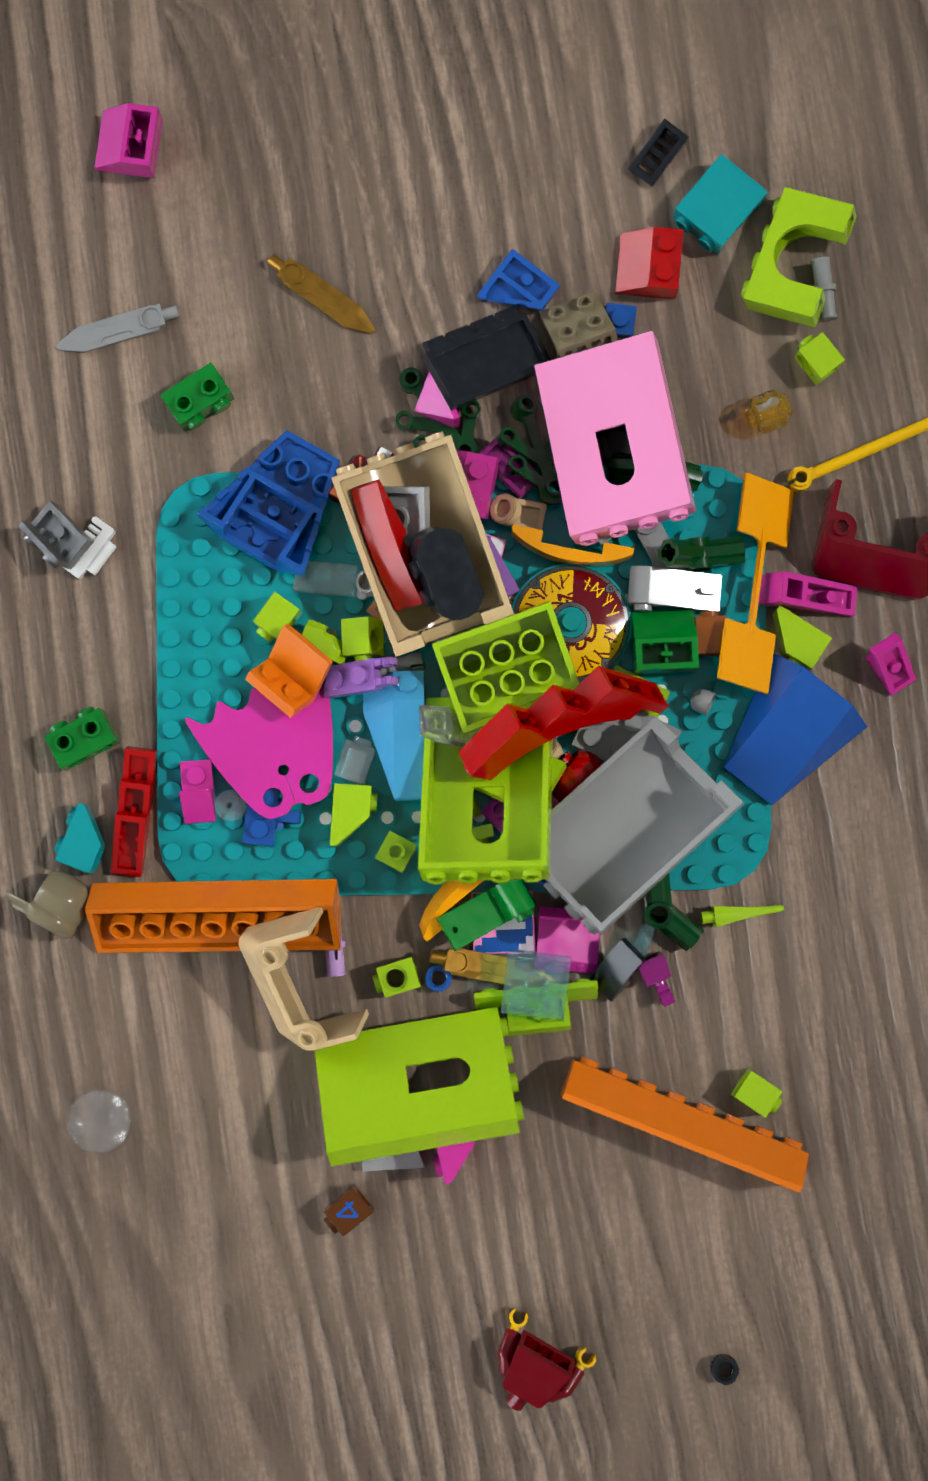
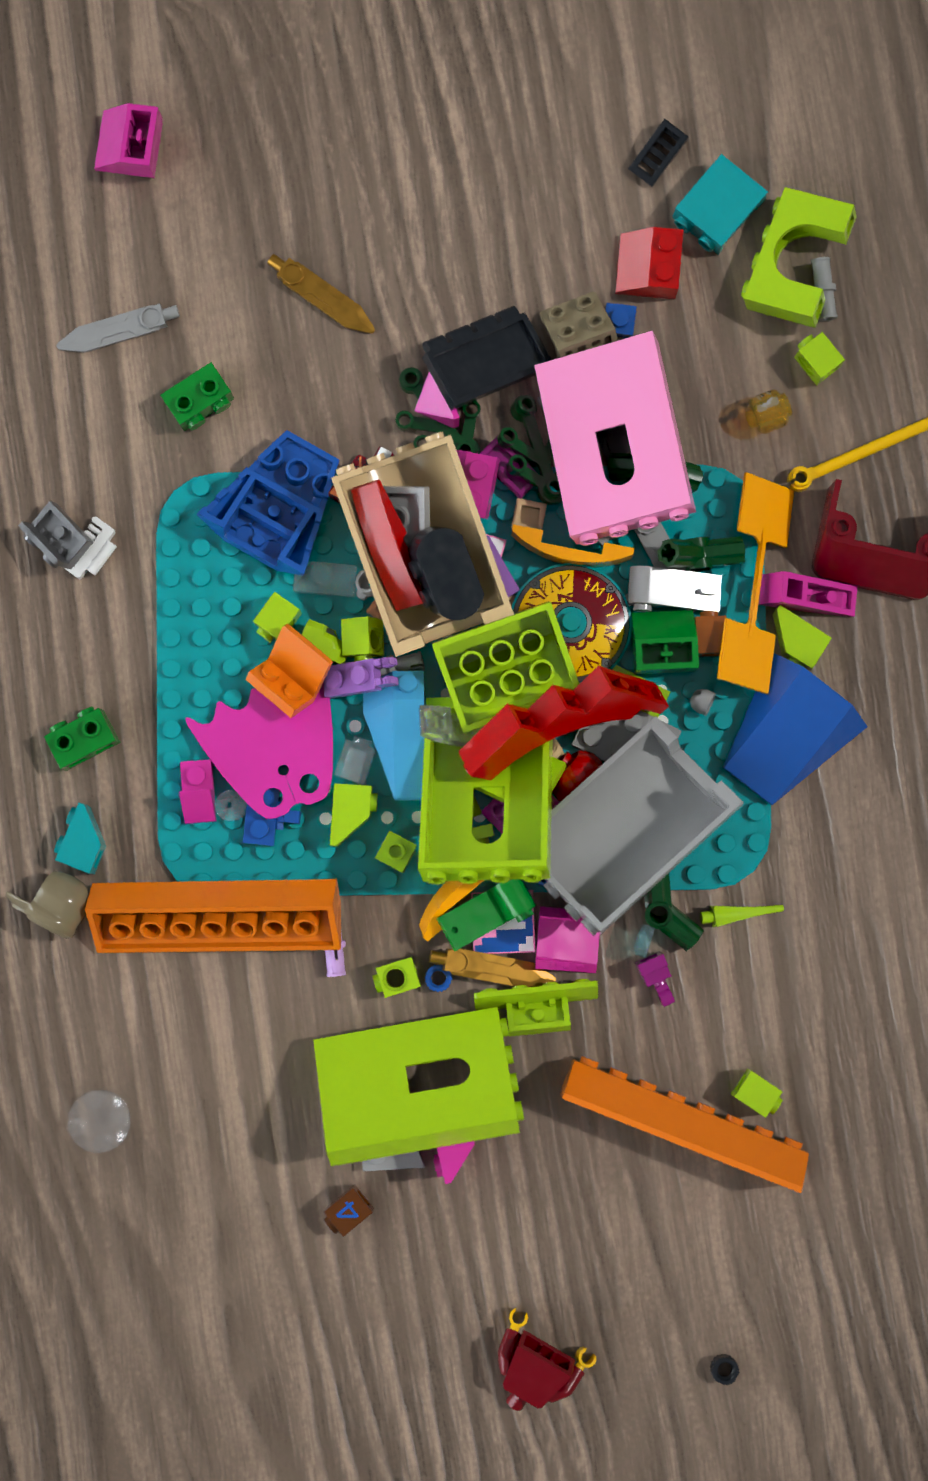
red slope [111,746,157,877] -> none
tan windscreen [239,907,369,1051] -> none
blue wing [477,249,561,311] -> none
tan tile [490,494,522,526] -> none
clear light blue plate [501,949,571,1020] -> none
black slope [590,938,647,1002] -> none
dark pink slope [866,633,917,696] -> none

